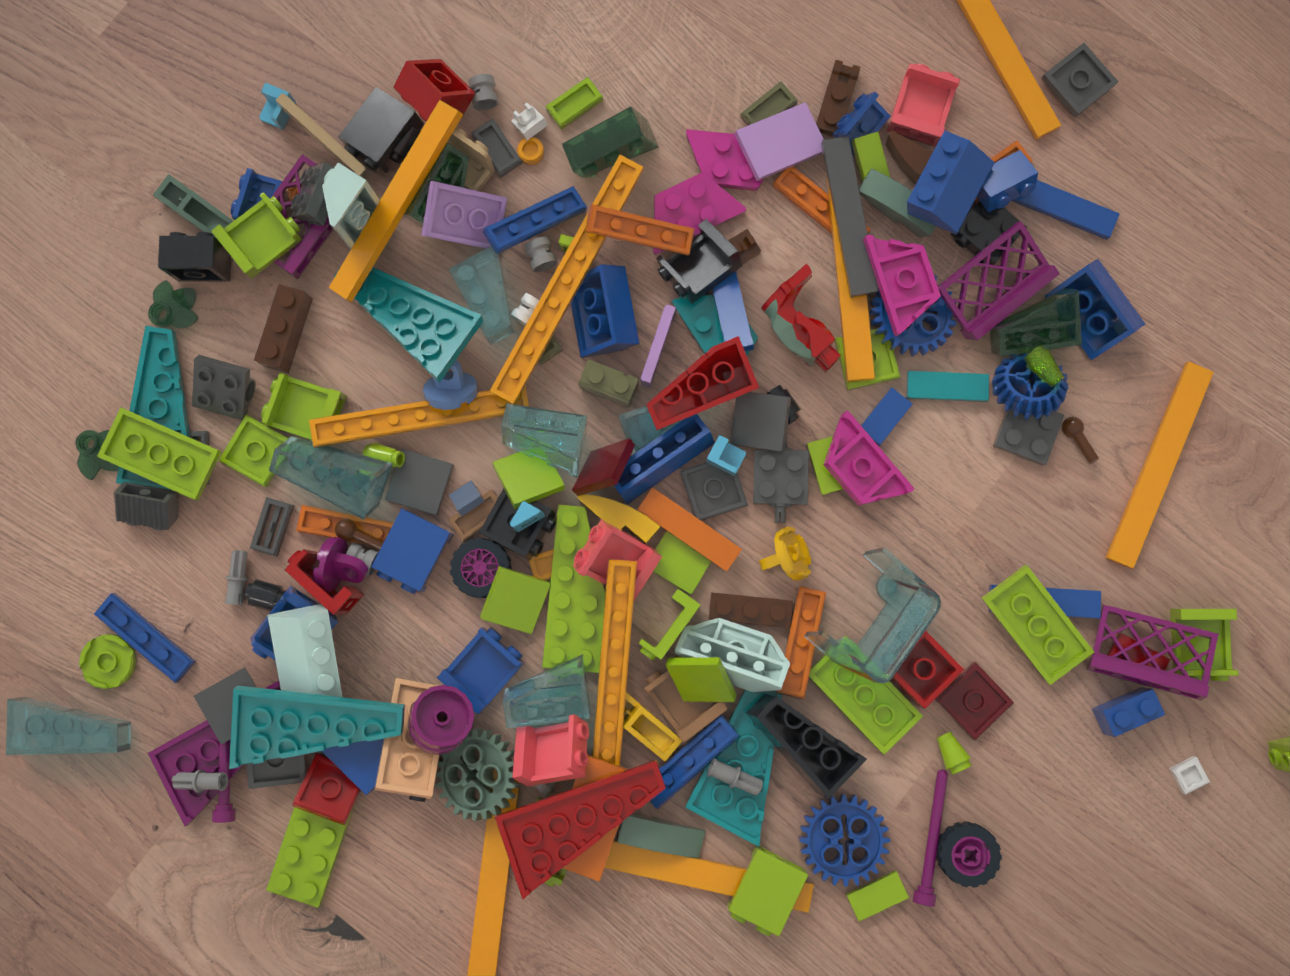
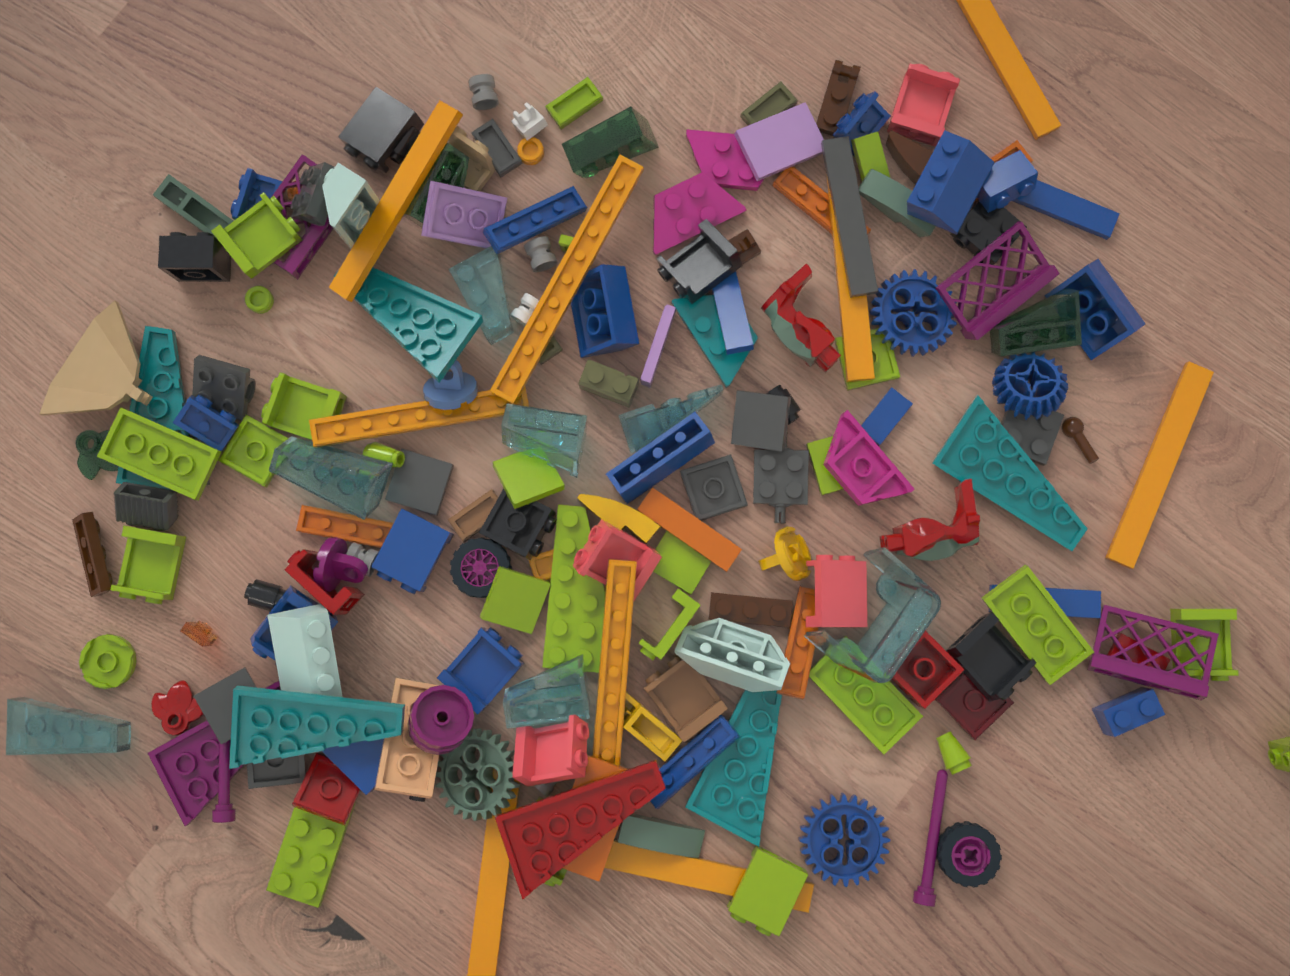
blue tile [94,593,196,683] -> none
clear green plate [148,280,198,329] -> none
light grey axle [172,770,228,793] -> none
light grey axle [225,550,248,605] -> none
dark grey tile [250,497,294,557] -> none
reddish brown brick [254,284,313,374] -> none
medium azure panel [259,82,296,130] -> none
tan tile [276,94,366,177] -> none
reddish brown bar [335,519,384,551] -> none
red brick [393,59,476,121] -> none
sand blue tile [449,480,484,516] -> none
medium azure slope [510,501,545,532] -> none
dark red tile [572,438,635,496] -> none
orange tile [585,204,694,256] -> none
red wedge [646,336,759,430] -> none
lime tile [666,657,737,702] -> none
medium azure panel [706,435,746,477] -> none
light grey axle [707,758,763,795] -> none
black wedge [746,694,867,799] -> none
lime tile [846,870,909,921] -> none
dark pink wing [863,235,941,337] -> none
teal tile [906,371,989,402] -> none
clear neon green cone [1024,345,1065,387] -> none
dark grey plate [1041,43,1118,118] -> none
white tile [1169,756,1210,795] -> none
none -> tan panel [39,301,153,416]
none -> reddish brown plate [72,512,113,597]
none -> lime panel [110,526,186,604]
none -> red plate [151,680,203,735]
none -> blue bracket [172,394,239,451]
none -> clear orange plate [180,620,217,647]
none -> lime tile [245,286,274,314]
none -> coral panel [806,555,868,628]
none -> red hips [880,479,980,561]
none -> teal wing [932,395,1088,551]
none -> black panel [946,612,1037,702]

